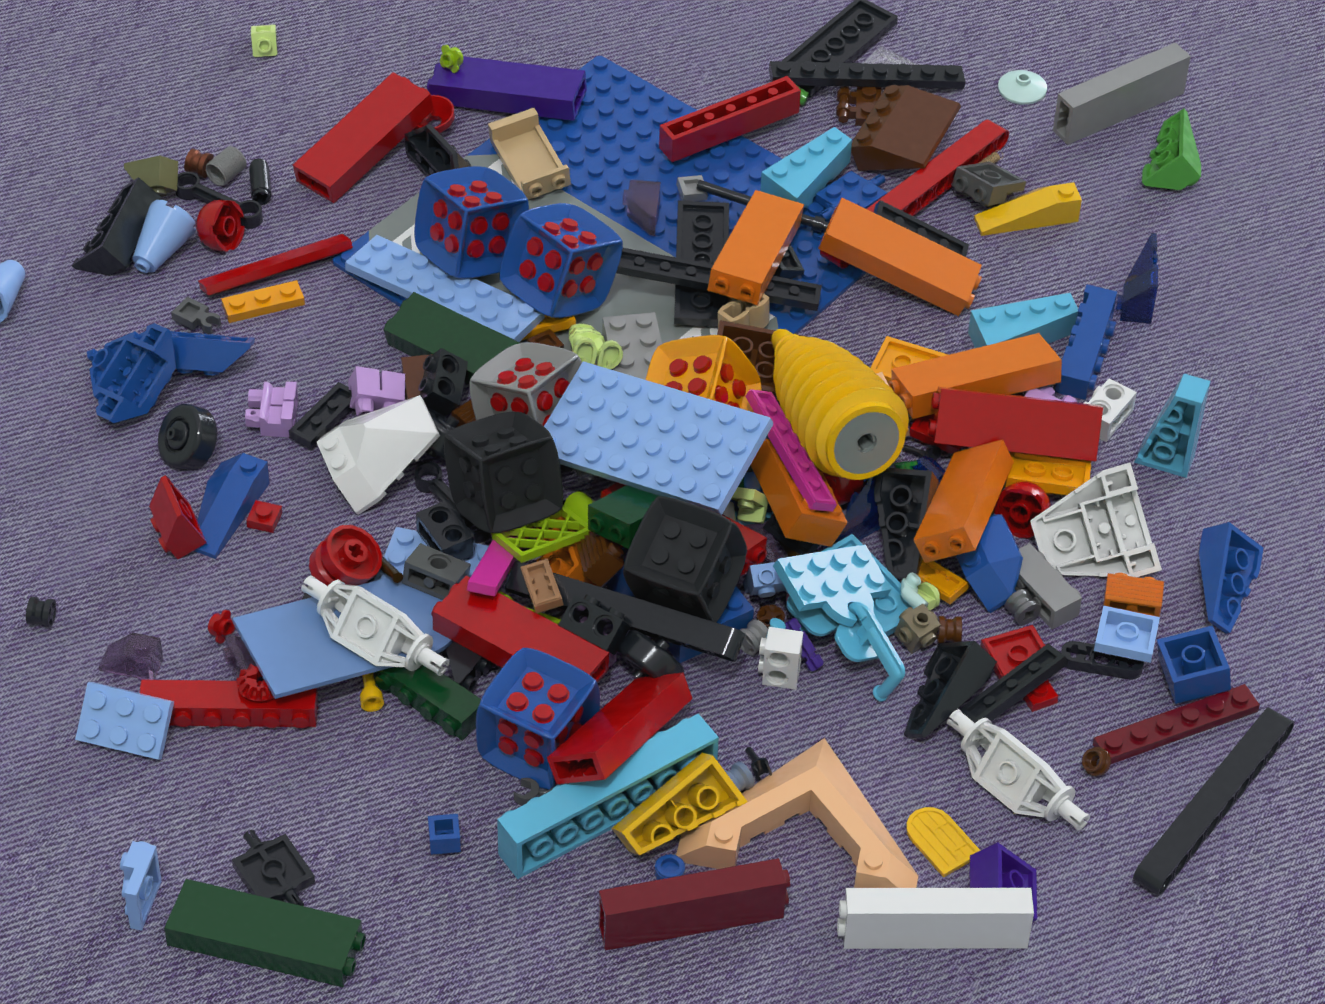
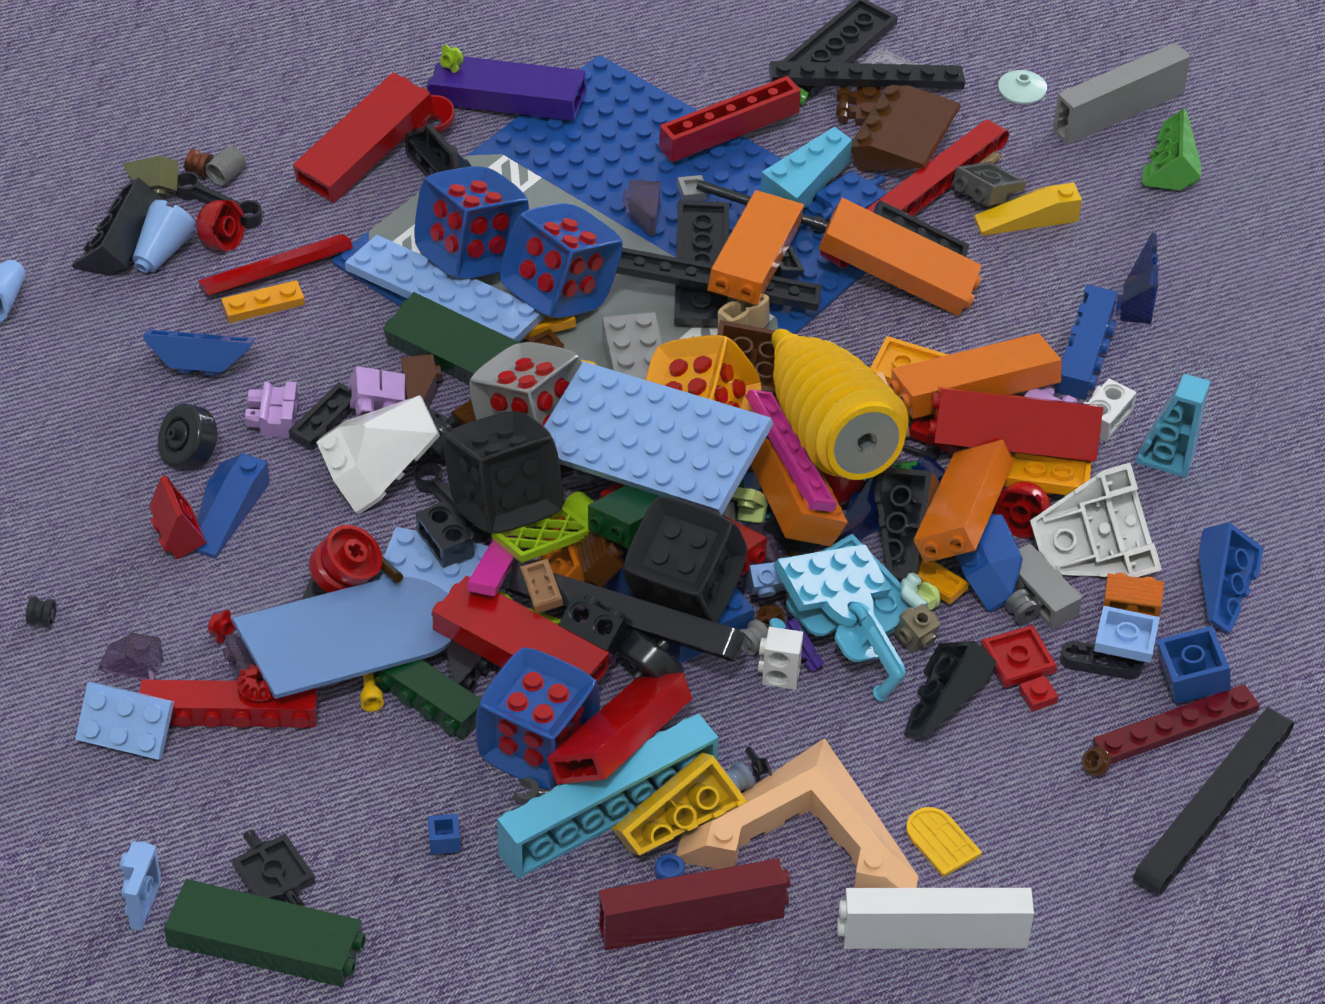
blue wedge [87,323,176,423] -> none
dark grey plate [171,297,221,334] -> none
red plate [246,500,283,533] -> none
black piece [249,158,271,205] -> none
yellowish green bracket [251,25,277,57] -> none
white plate [301,575,450,676] -> none
dark grey brick [402,543,471,600] -> none
black brick [418,348,468,416] -> none
tan panel [488,108,571,200] -> none
yellowish green piece [569,324,623,369] -> none
reddish brown wheel [937,616,962,644] -> none
white plate [947,709,1090,831] -> none
black plate [959,644,1068,723] -> none
medium azure wedge [968,293,1078,348] -> none
dark purple slope [969,842,1037,922] -> none

